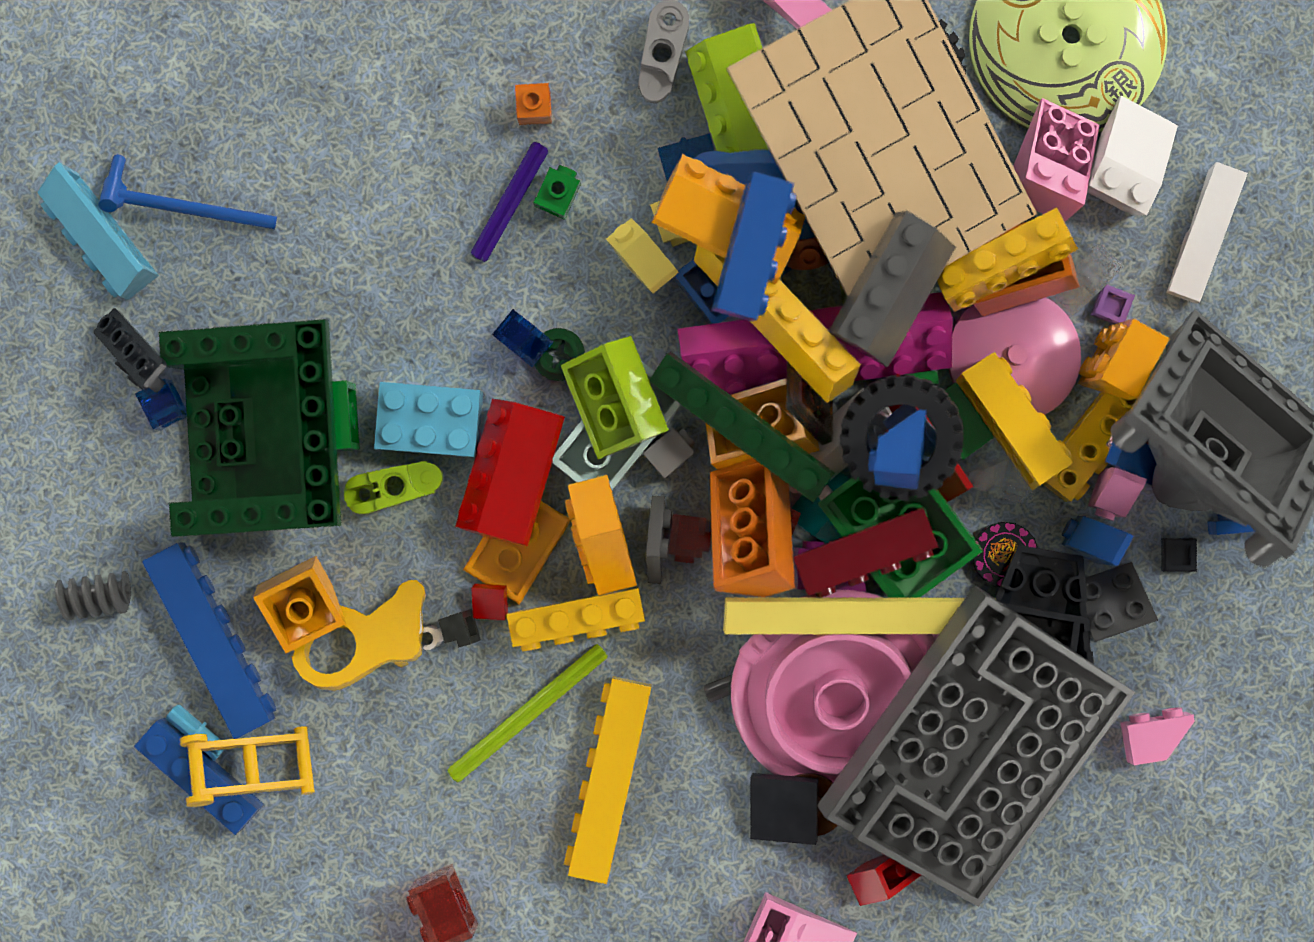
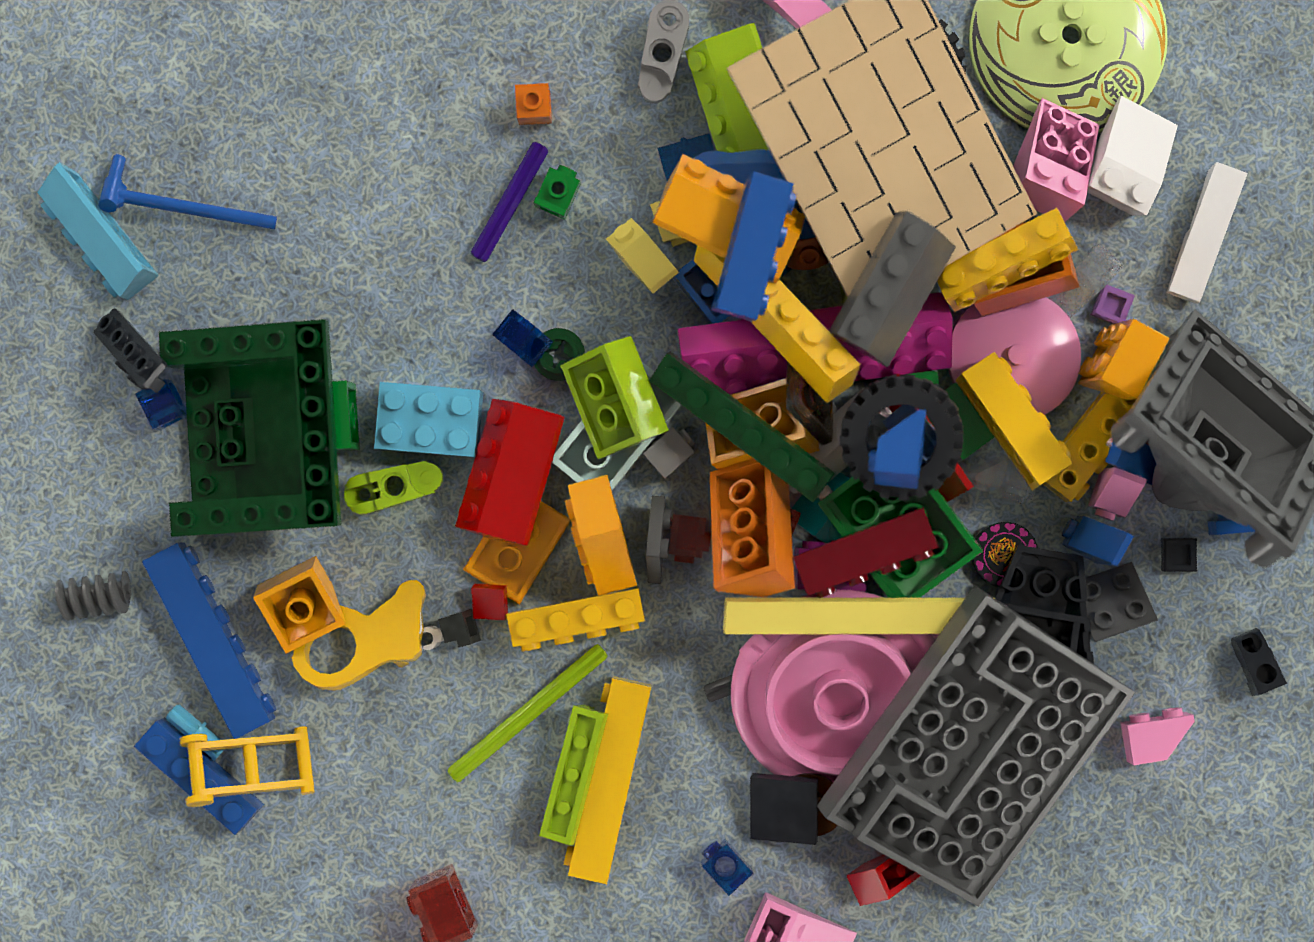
none -> lime fence [539,705,608,846]
none -> clear blue brick [701,839,754,896]
none -> black leg [1231,628,1287,696]

